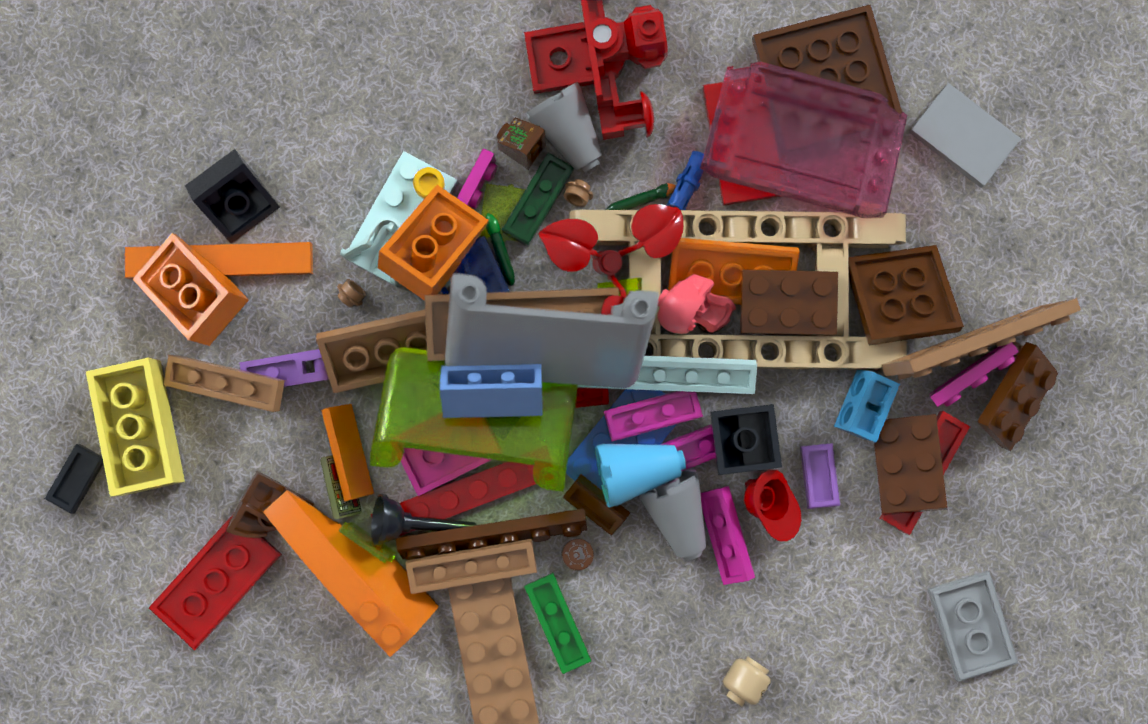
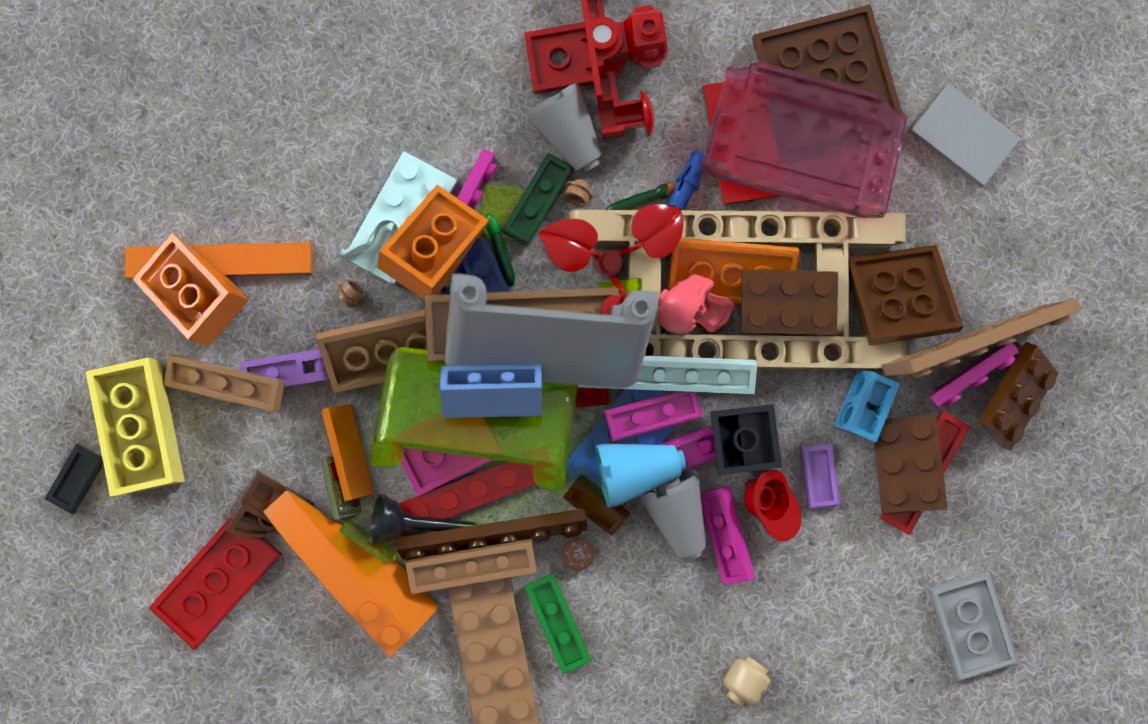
black slope [185,149,280,243] -> none
yellow tile [413,167,445,199] -> none
reddish brown slope [496,117,546,170] -> none

